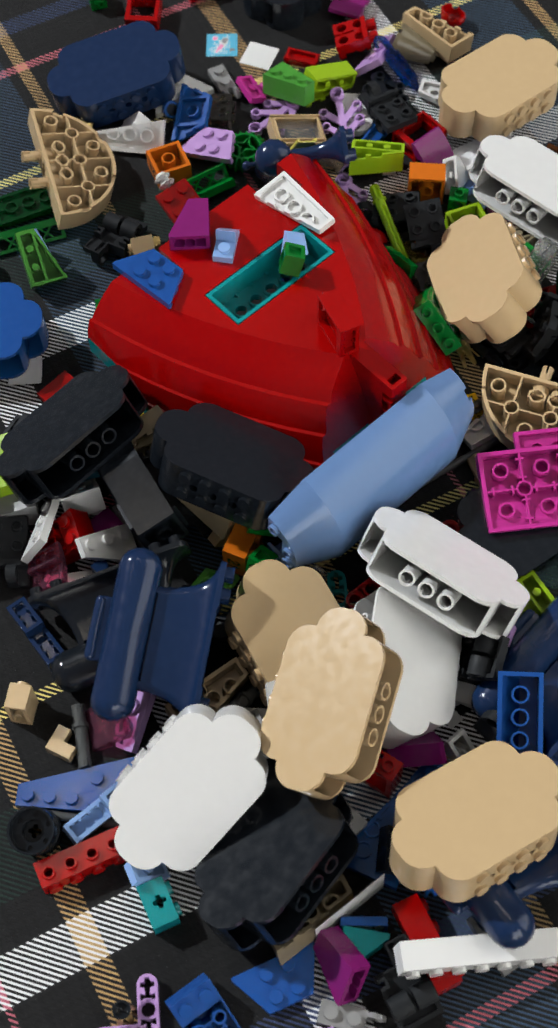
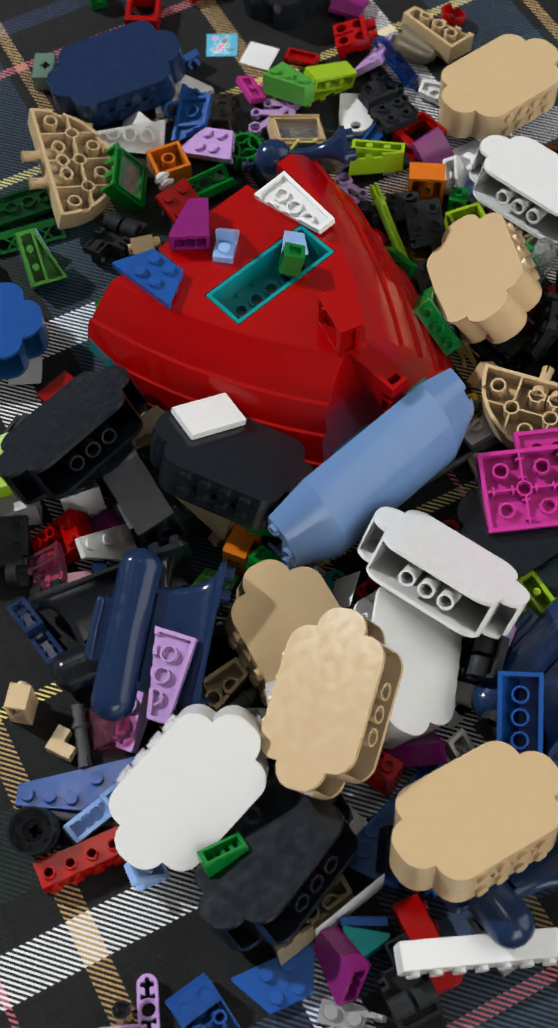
white wing [20,497,61,564] -> none
teal brick [136,876,182,935] -> none
light grey hinge [207,64,241,103] -> none
lavender plant [318,87,366,144] -> none
none -> sand green brick [32,53,59,90]
none -> green window [101,143,148,213]
none -> lavender wing [146,626,198,724]
none -> white tile [171,392,247,440]
none -> blue tile [183,49,200,71]
none -> green slope [197,832,249,878]
none -> white sticker [332,571,360,608]
none -> tan piece [467,361,497,388]

